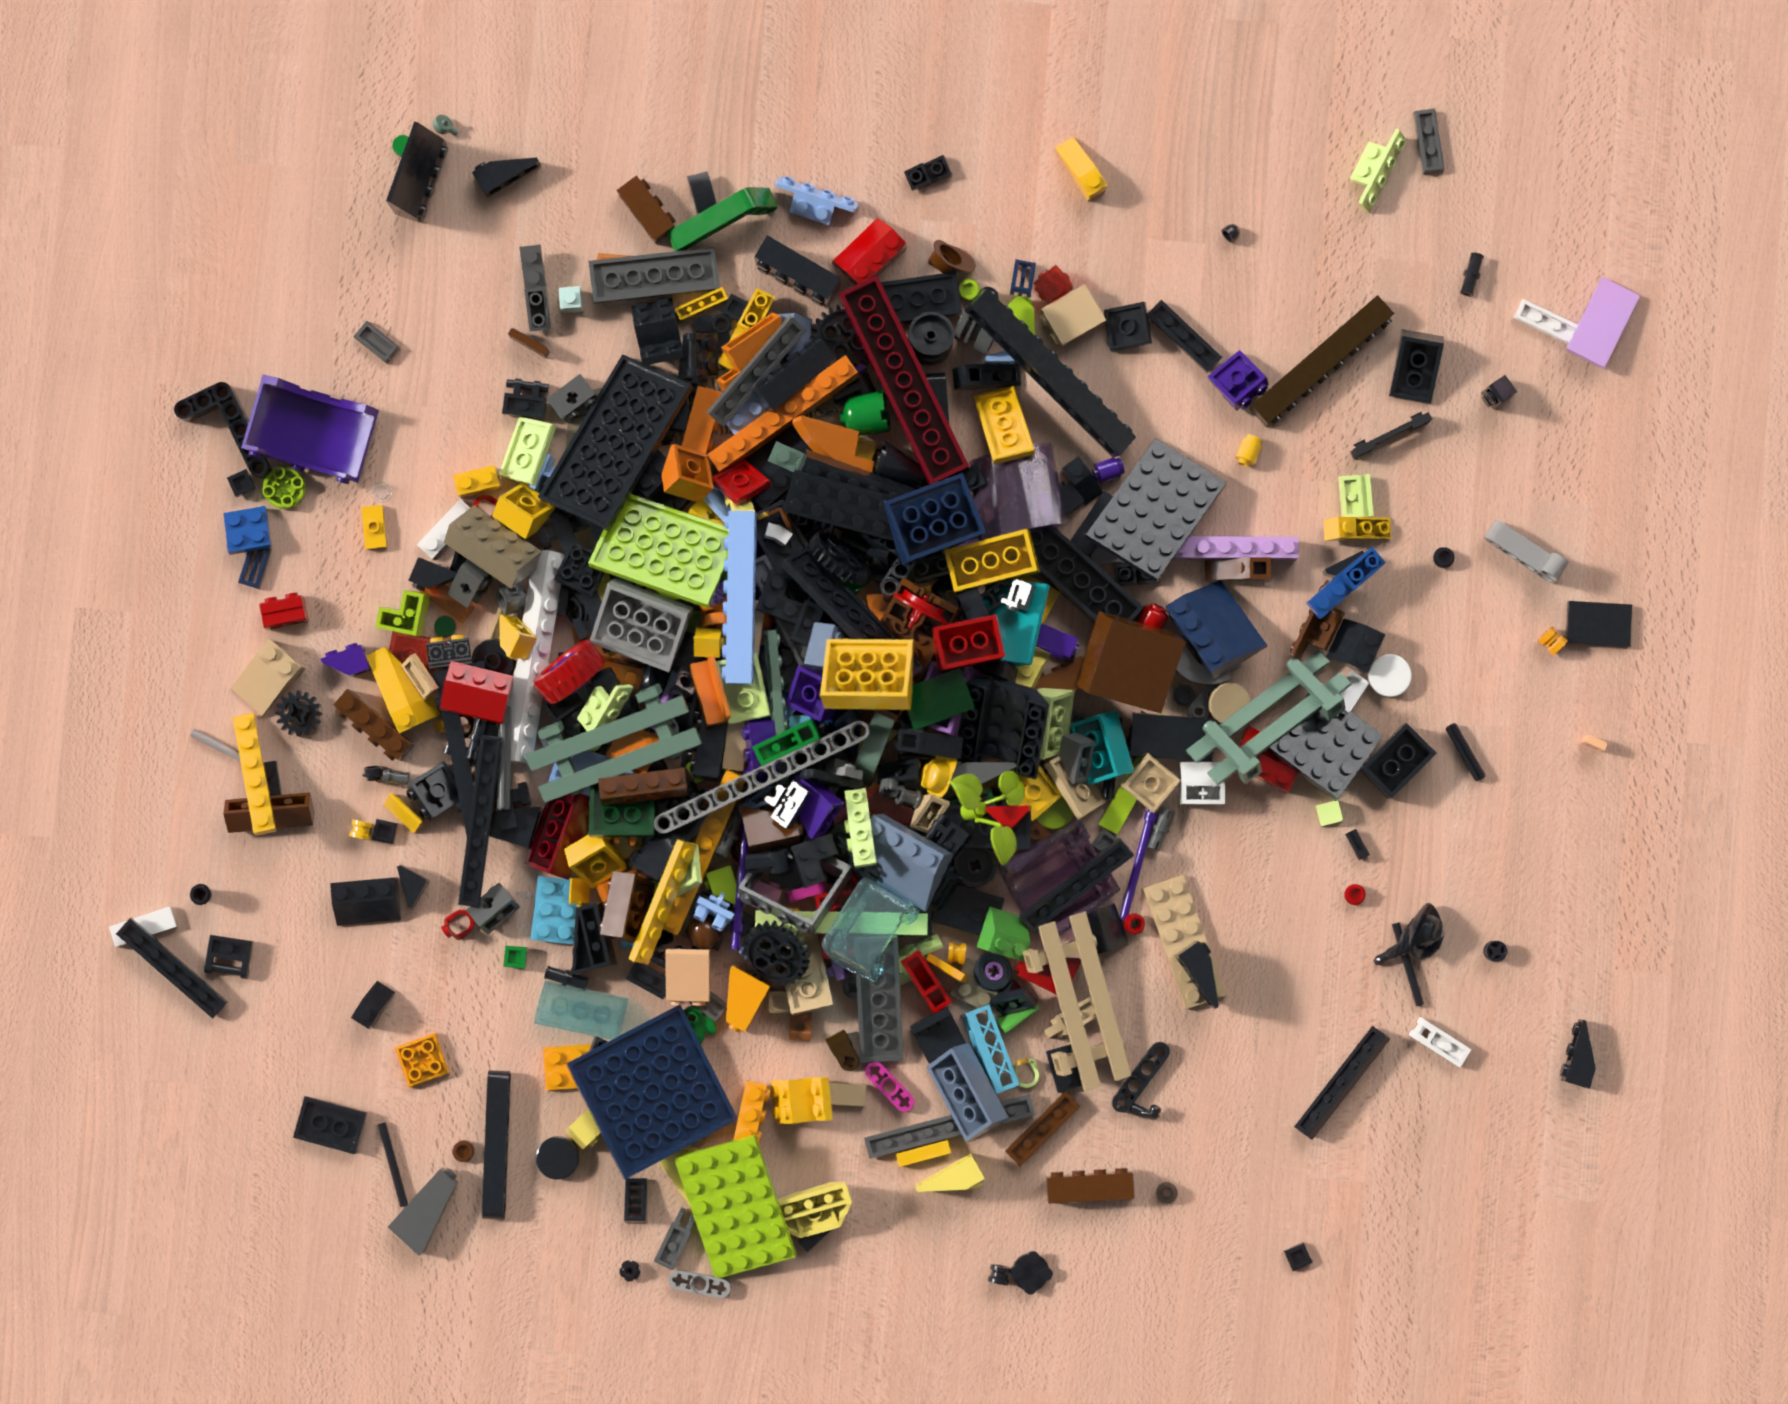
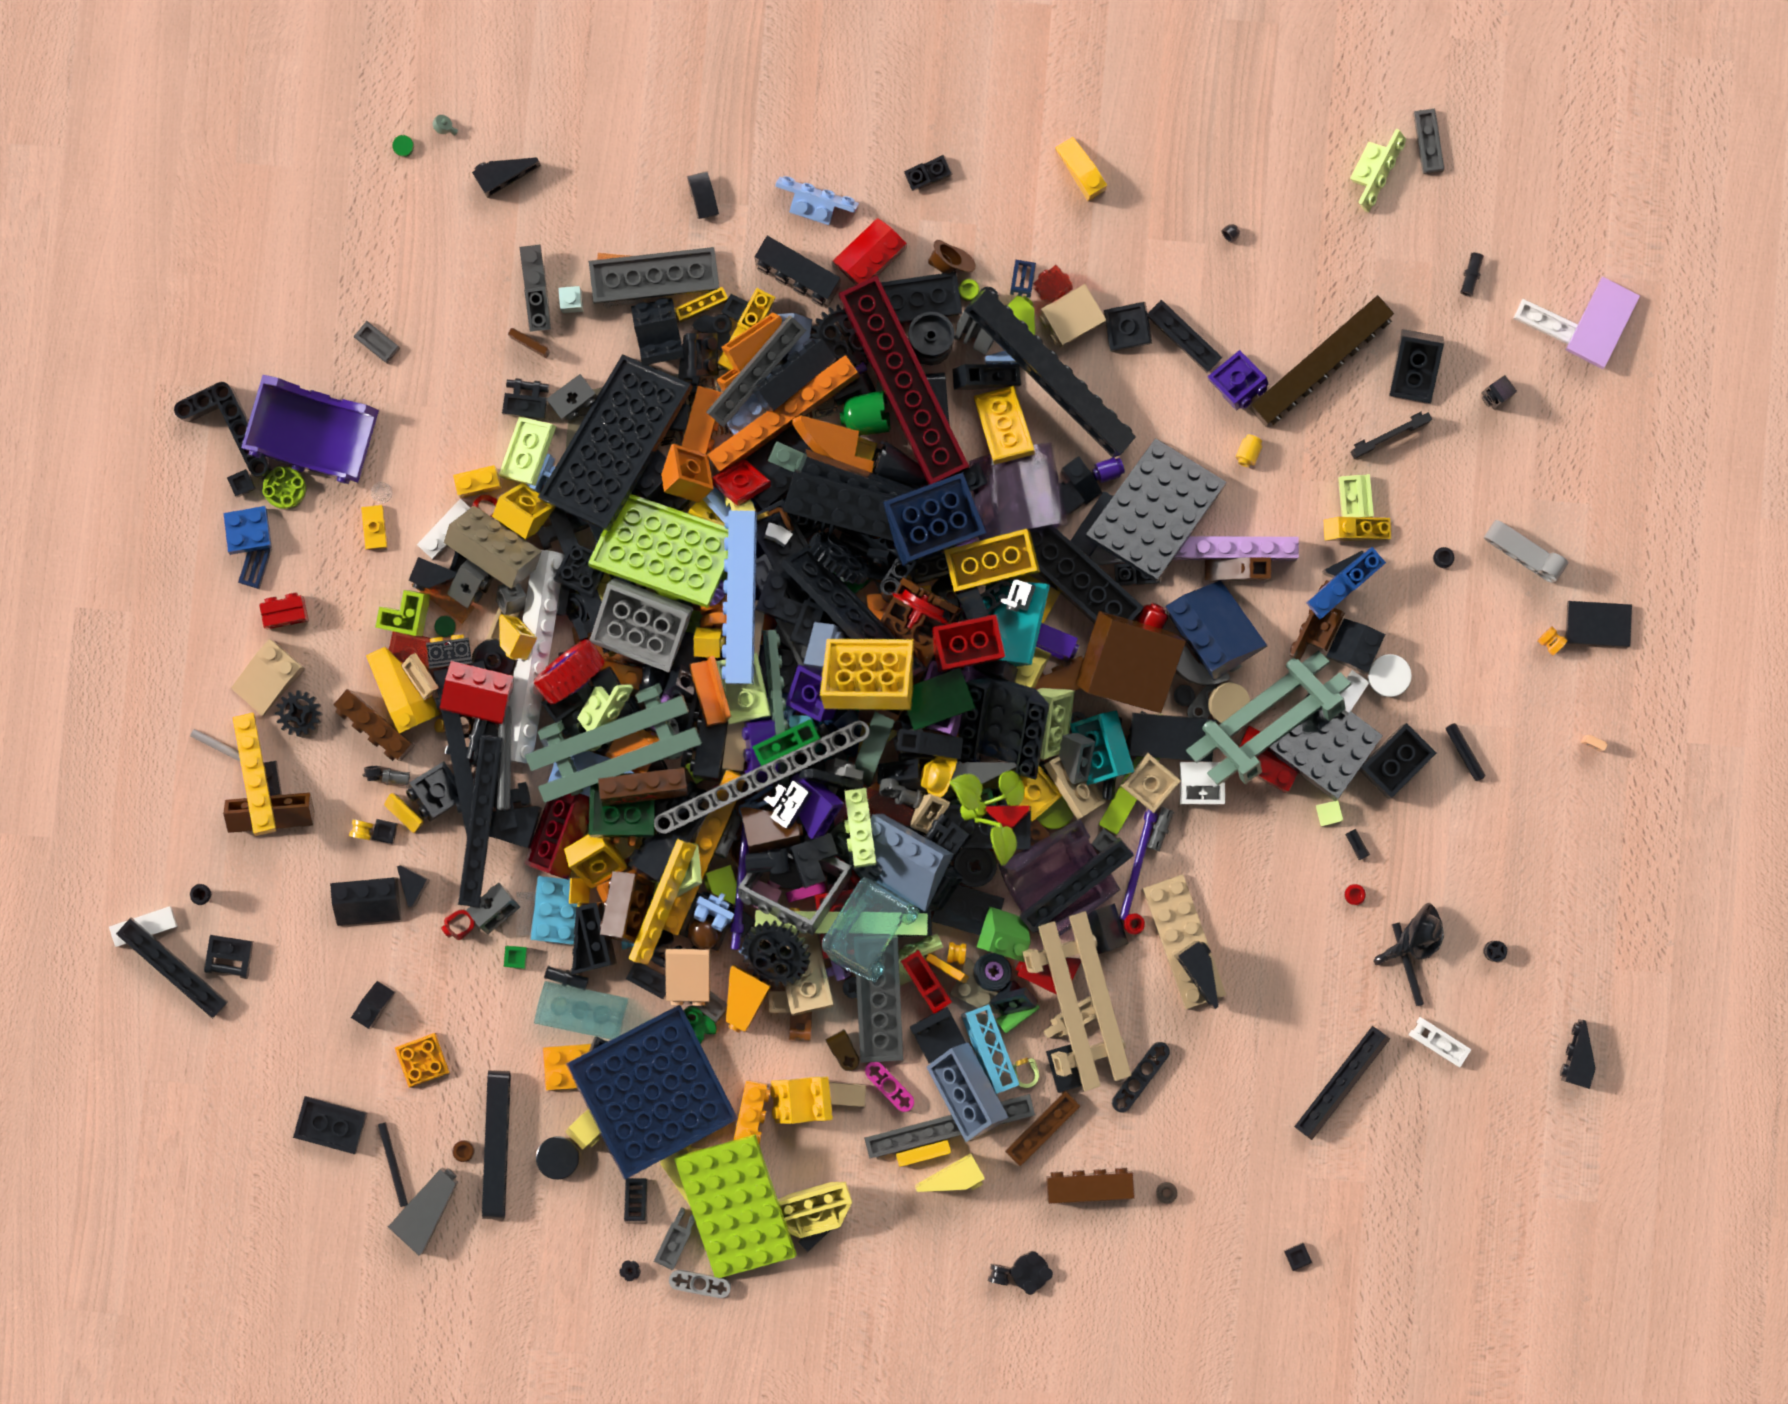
dark purple slope [321,643,372,677] -> none
black slope [386,121,448,222] -> none
reddish brown brick [616,175,676,245] -> none
green beam [667,187,778,251] -> none
black arm [1129,1103,1161,1120] -> none

